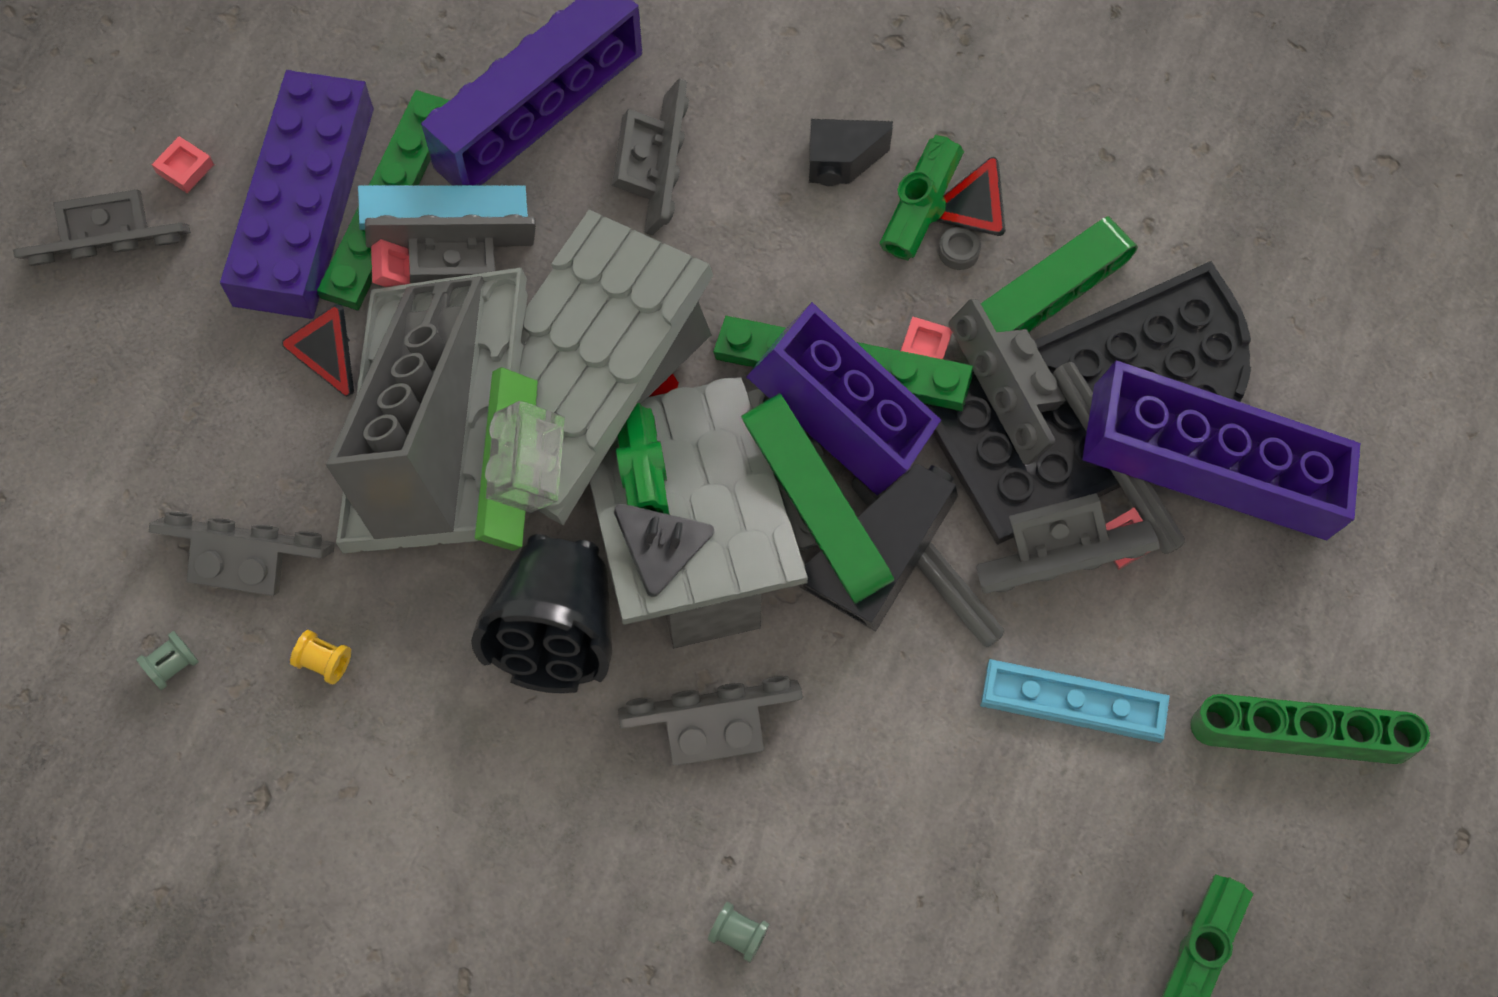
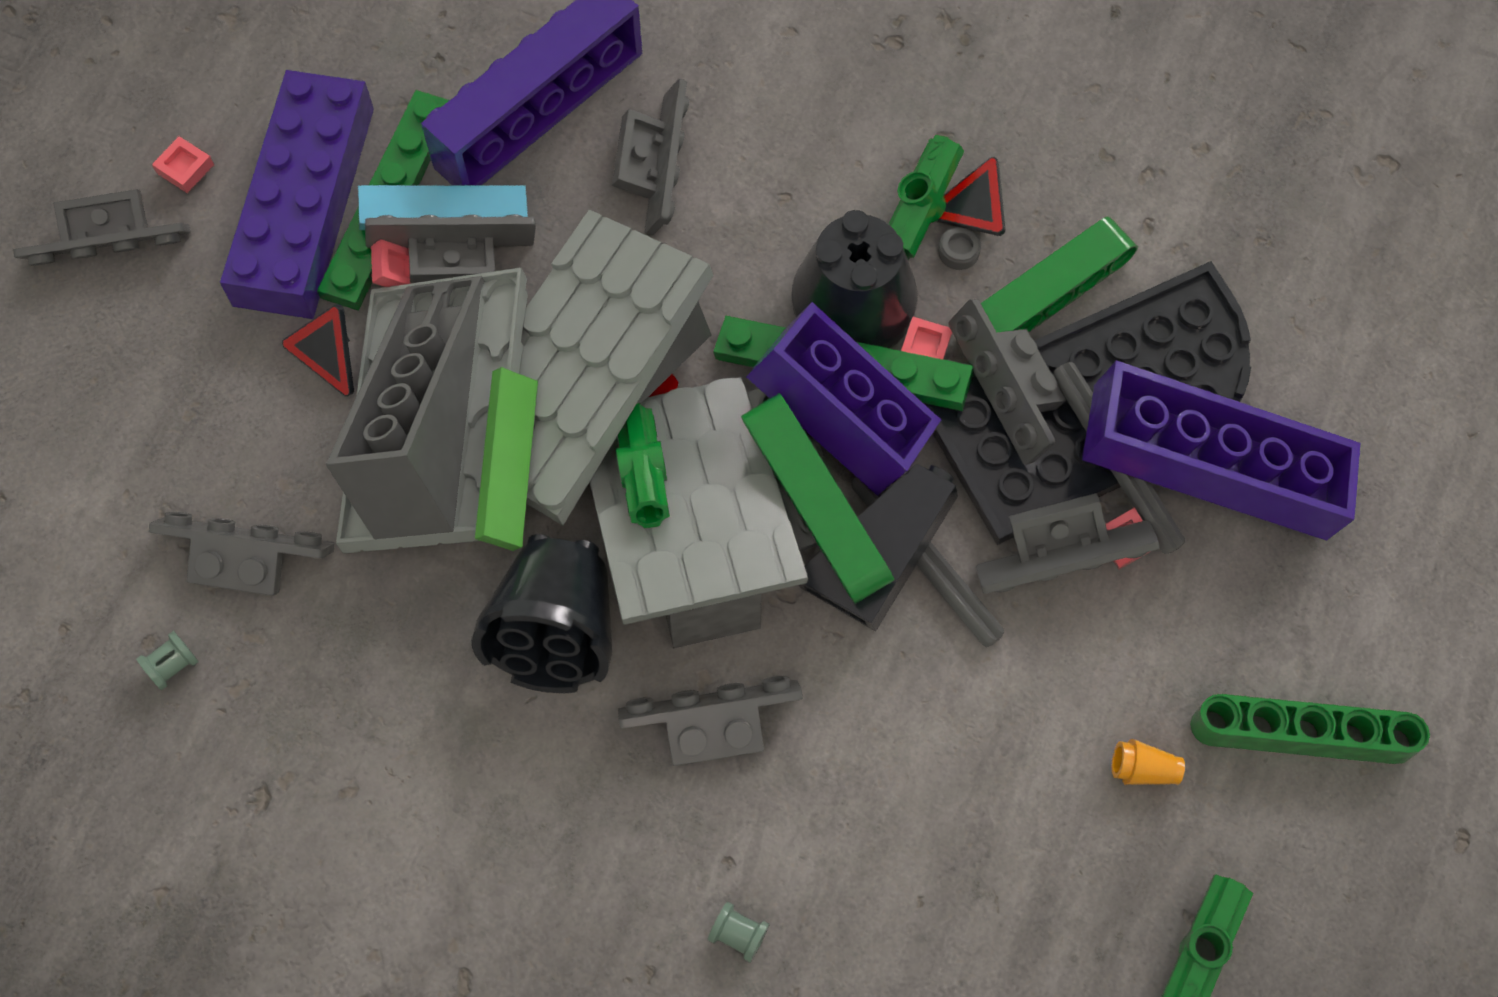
yellow bush [290,629,351,685] -> none
clear brick [485,400,565,513] -> none
black piece [614,504,714,597] -> none
black slope [809,119,893,186] -> none
medium azure tile [980,659,1170,743] -> none
none -> black cone [792,210,918,348]
none -> light orange cone [1111,739,1185,785]

